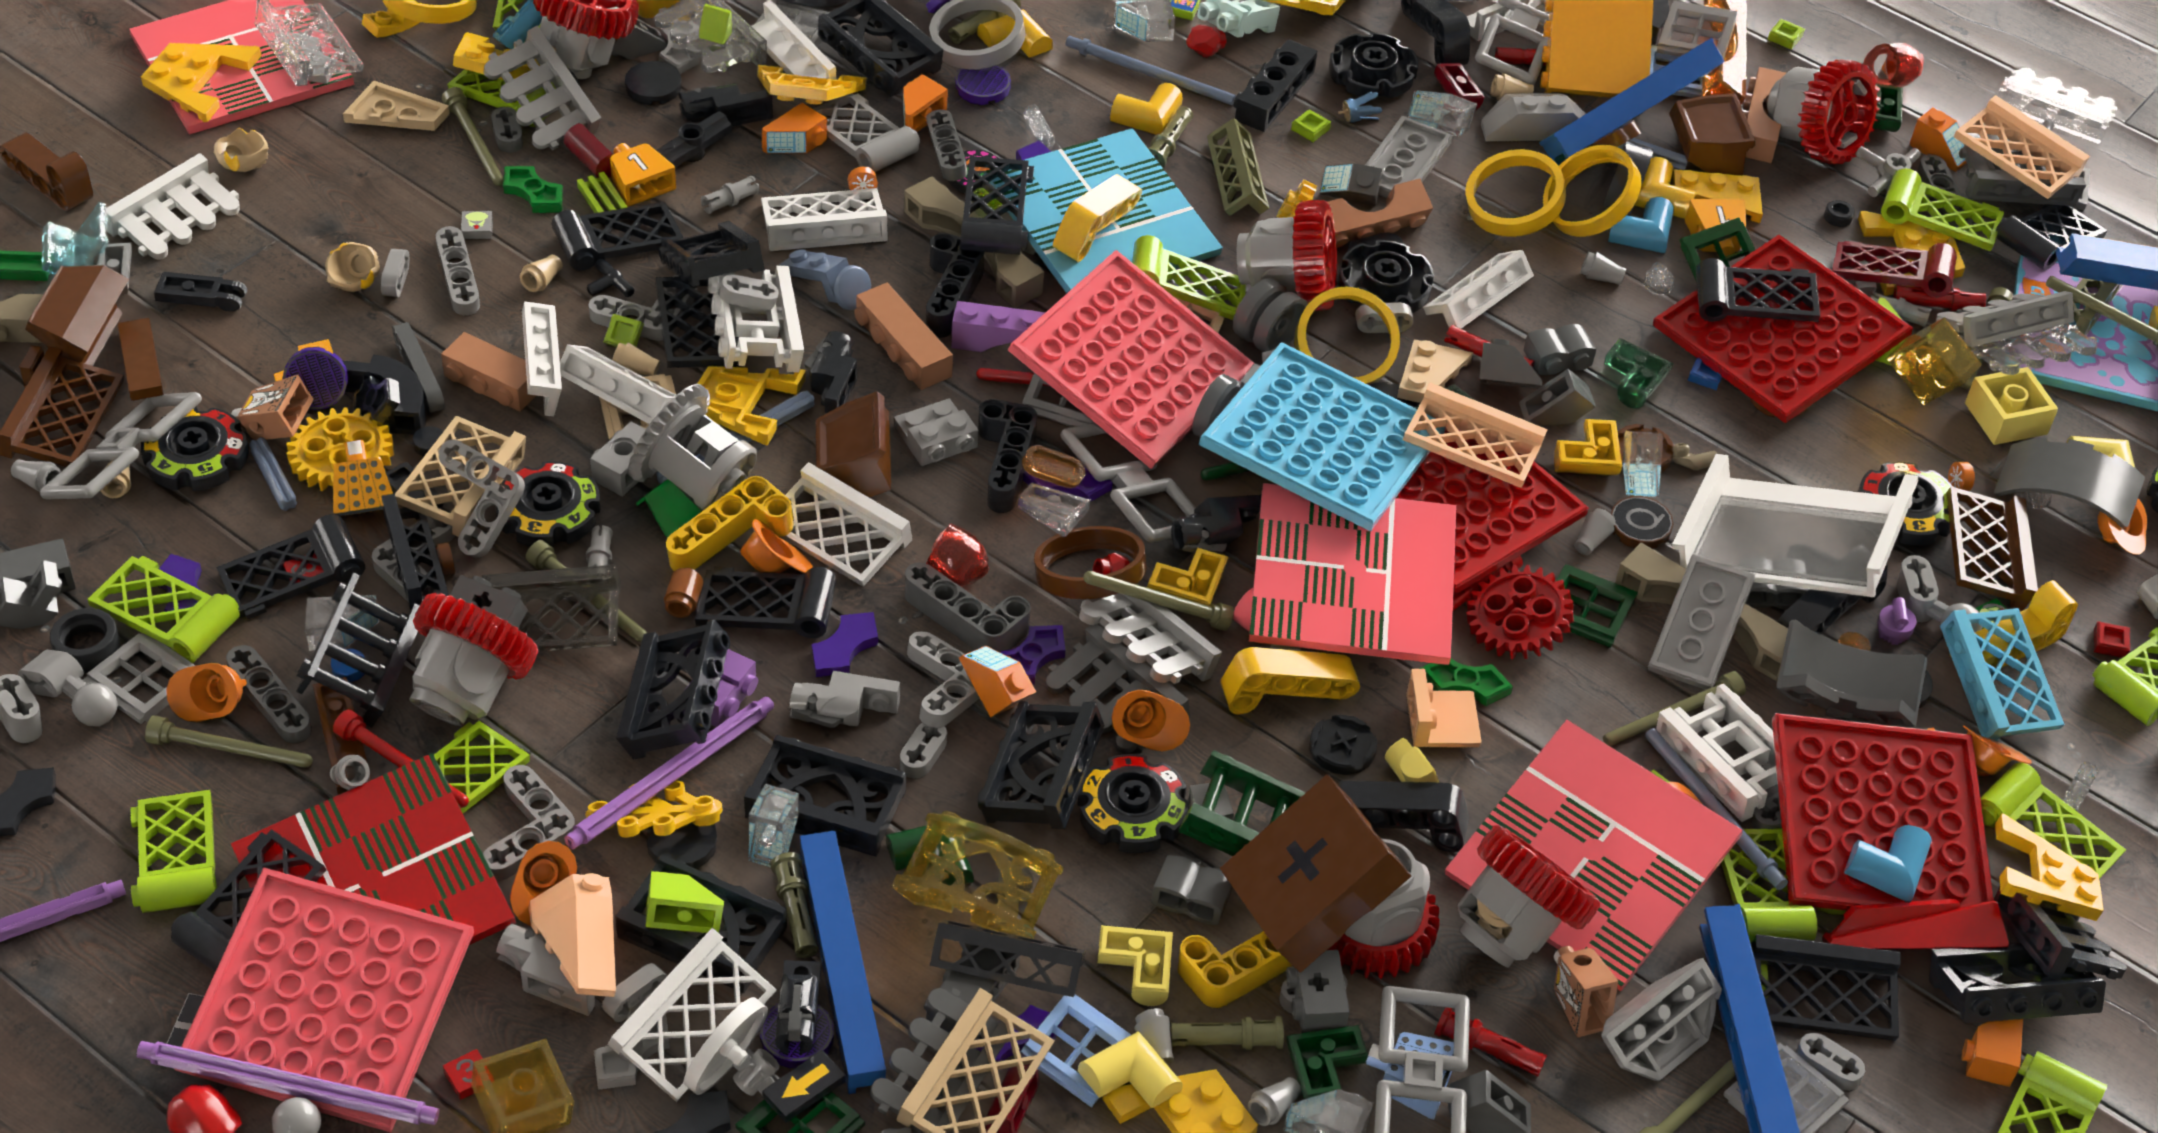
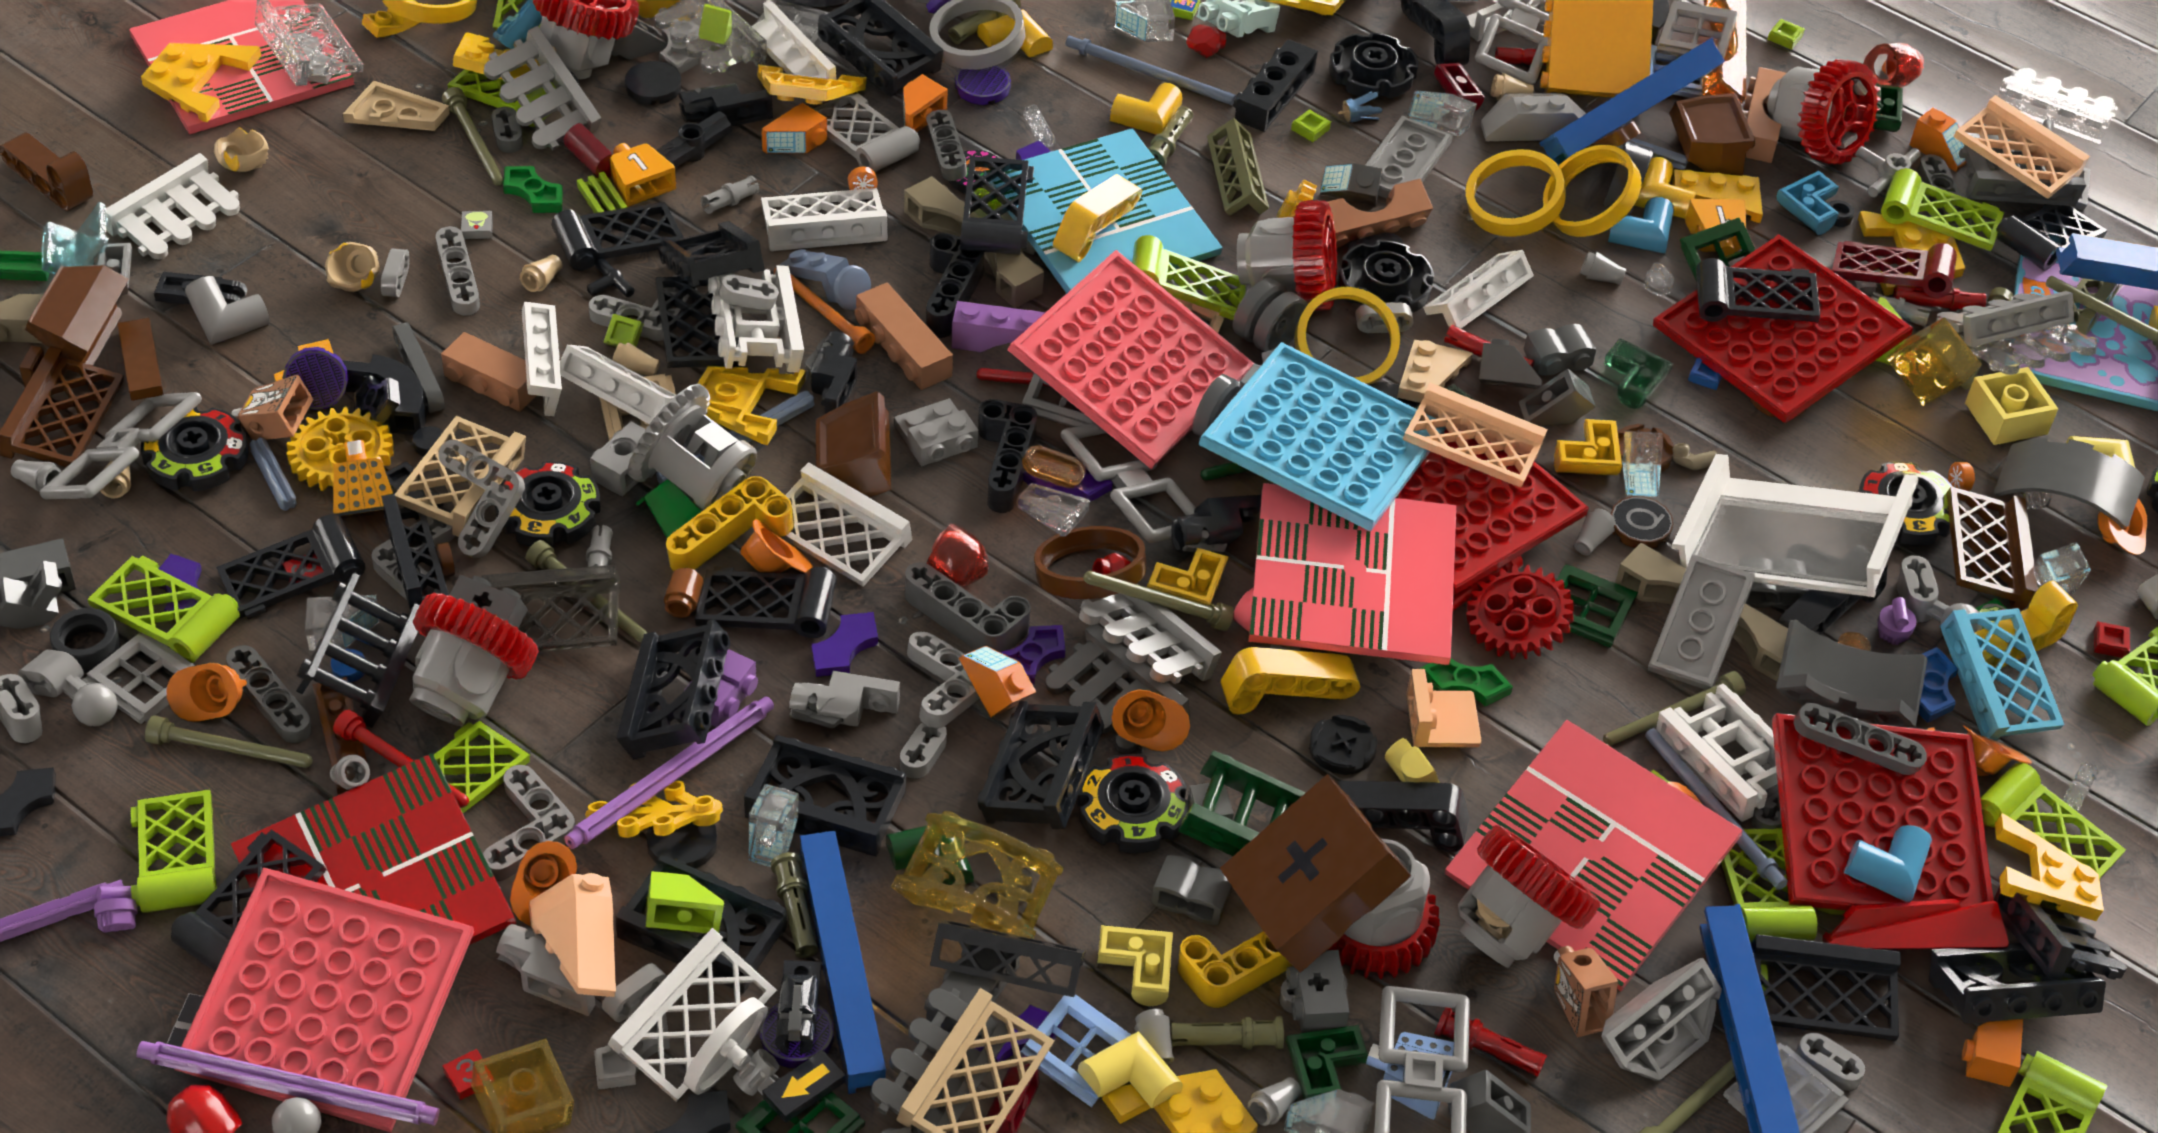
none -> medium lavender piece [94,886,138,933]
none -> light grey brick [185,276,270,345]
none -> orange piece [774,268,875,354]
none -> dark azure brick [1776,171,1839,235]
none -> dark grey beam [1794,703,1927,775]
none -> blue tile [1918,647,1959,723]
none -> clear slope [2034,542,2091,594]

